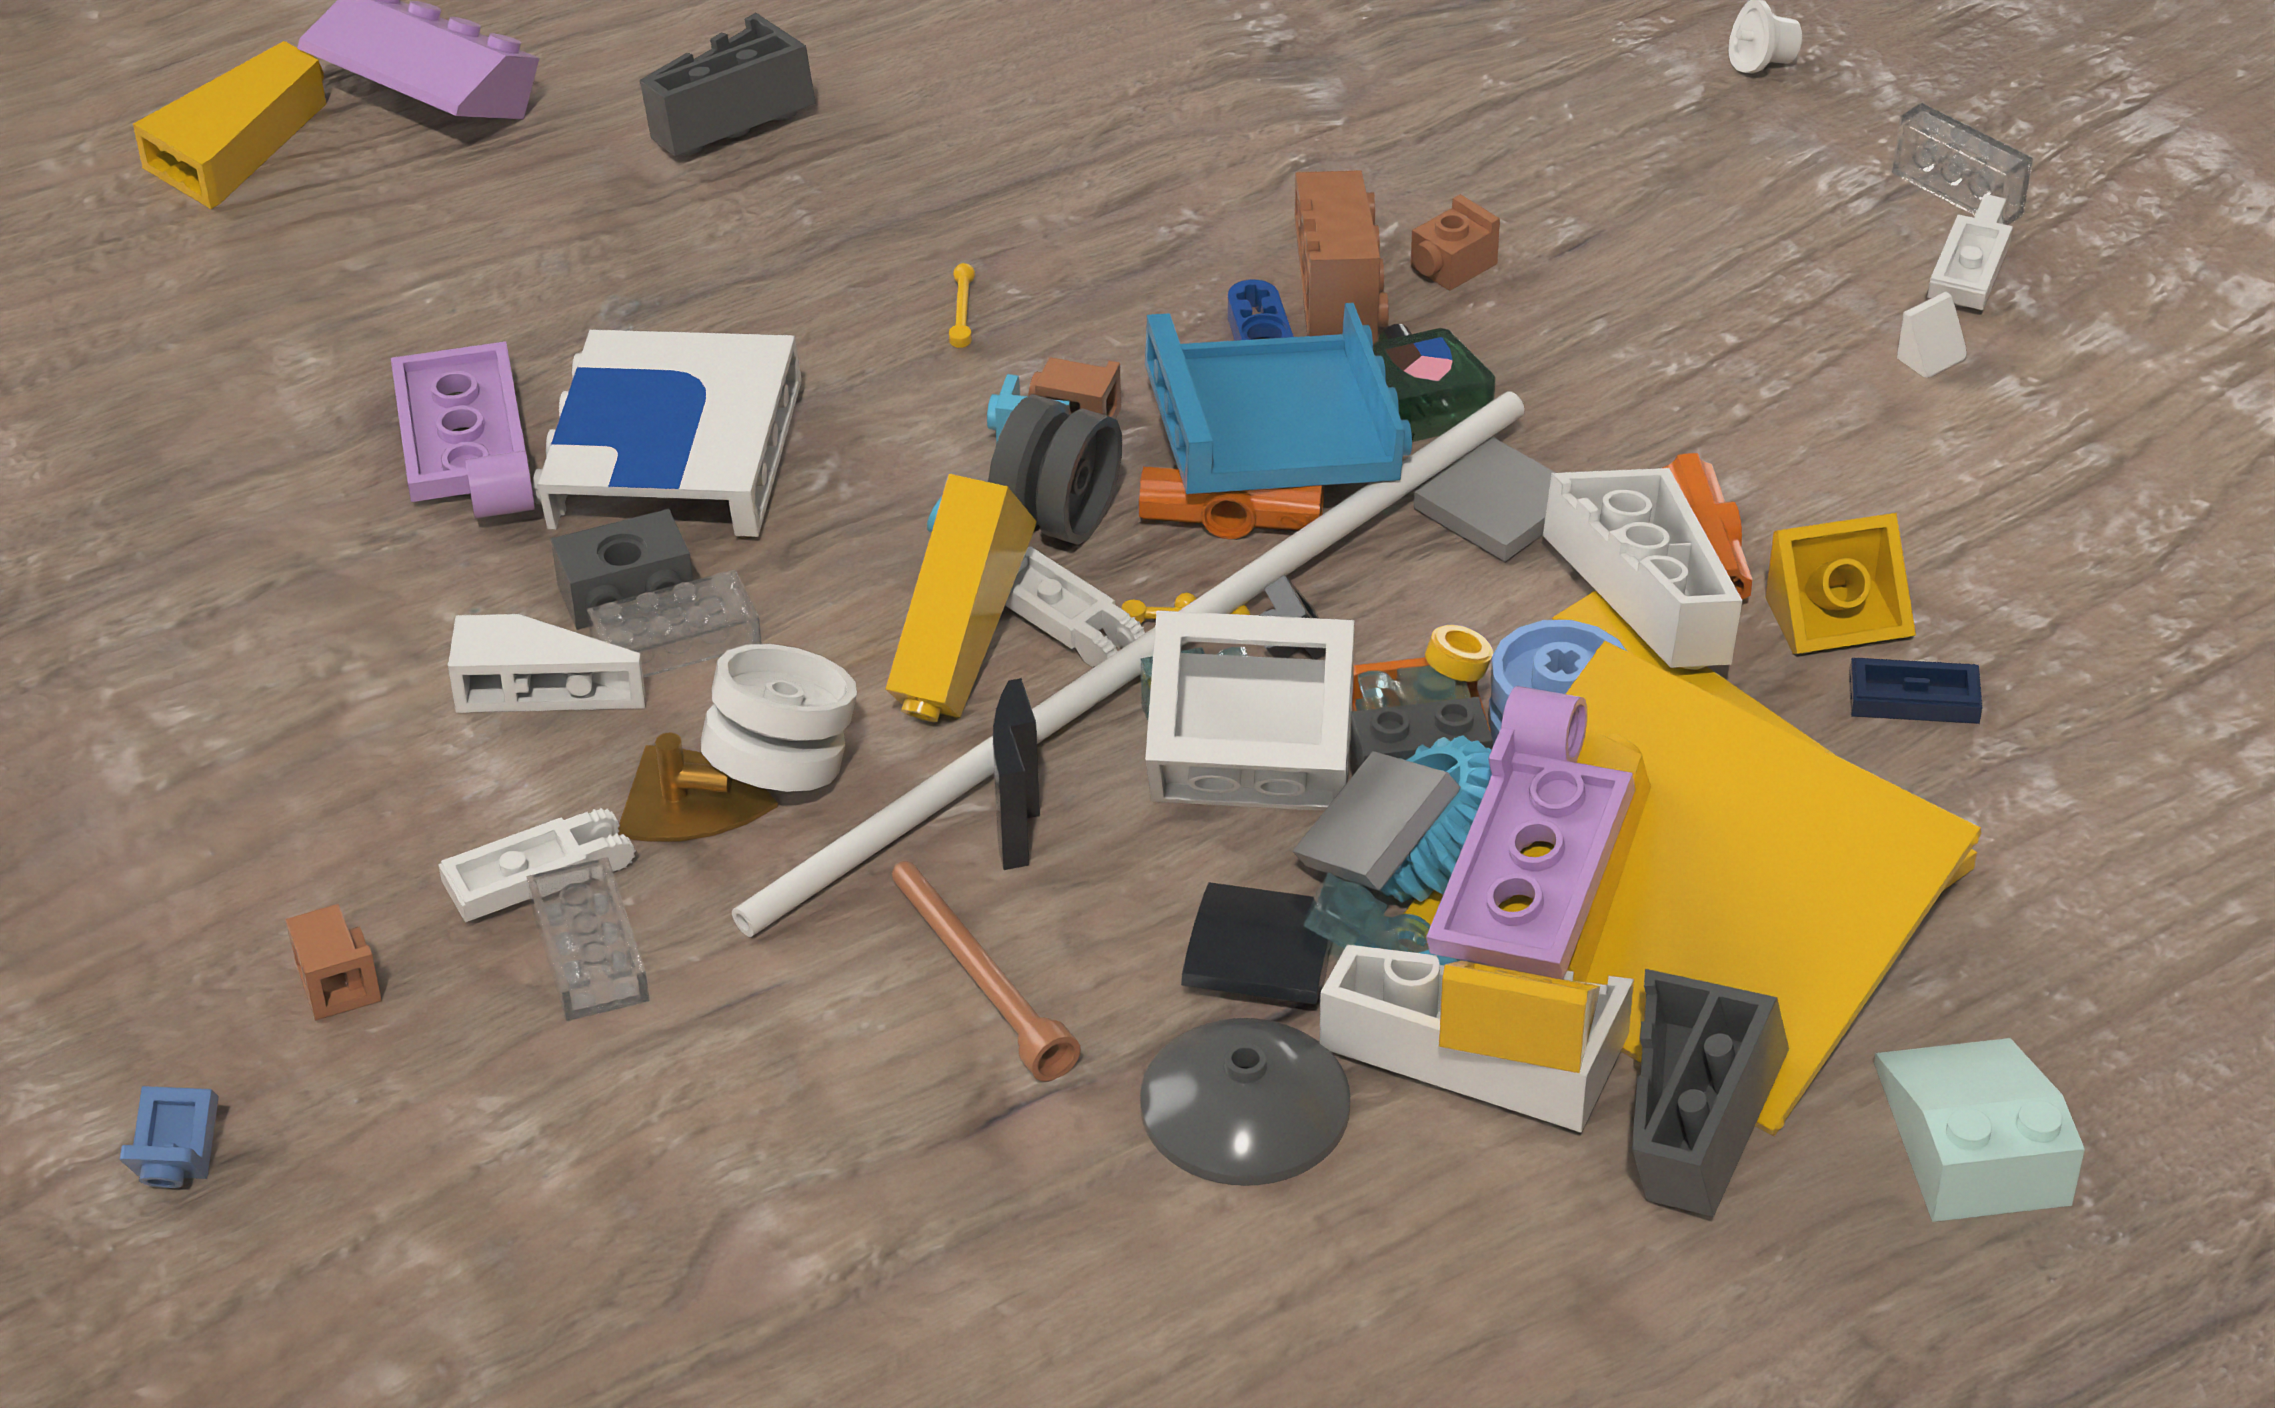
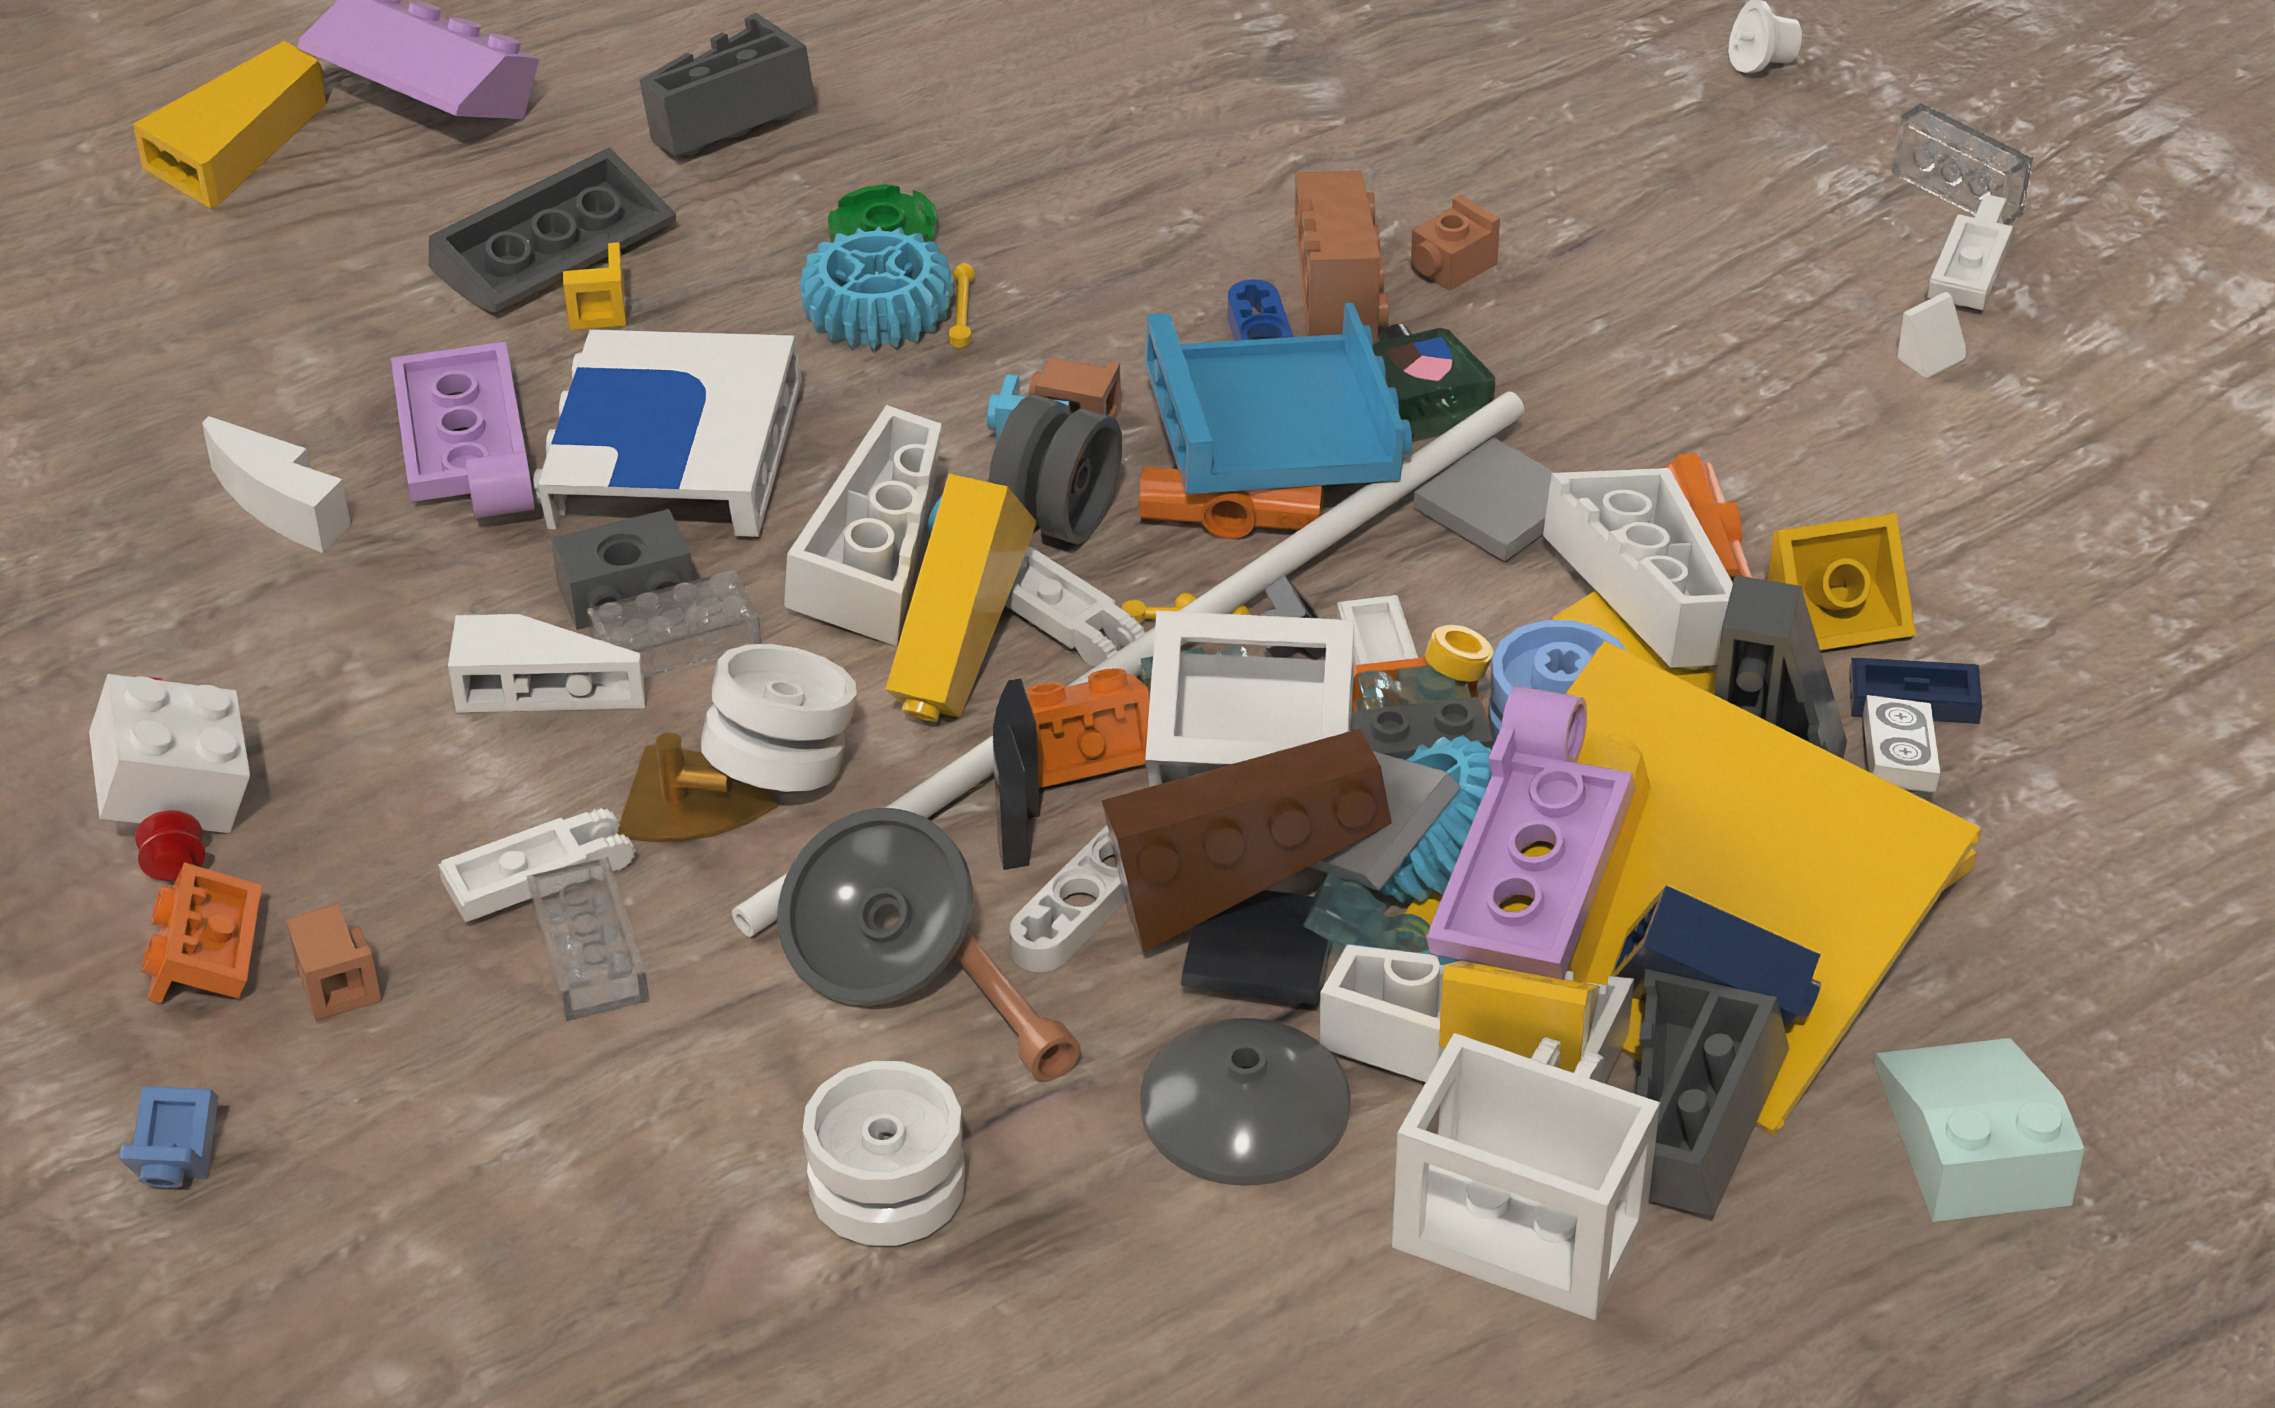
none -> white brick [89,674,250,881]
none -> orange bracket [141,863,262,1004]
none -> white slope [202,416,351,553]
none -> dark grey slope [429,147,676,313]
none -> yellow panel [563,242,626,330]
none -> dark grey dish [777,808,973,1006]
none -> white wedge [784,405,942,647]
none -> medium azure gear [800,225,953,350]
none -> white wheel [803,1061,965,1246]
none -> green tile [828,184,939,243]
none -> white beam [1010,825,1125,973]
none -> orange bracket [1026,668,1150,788]
none -> reddish brown wedge [1101,729,1392,952]
none -> white tile [1336,595,1418,666]
none -> white piece [1392,1033,1660,1320]
none -> dark blue slope [1607,885,1821,1029]
none -> dark grey wedge [1715,575,1847,759]
none -> white tile [1863,695,1940,793]

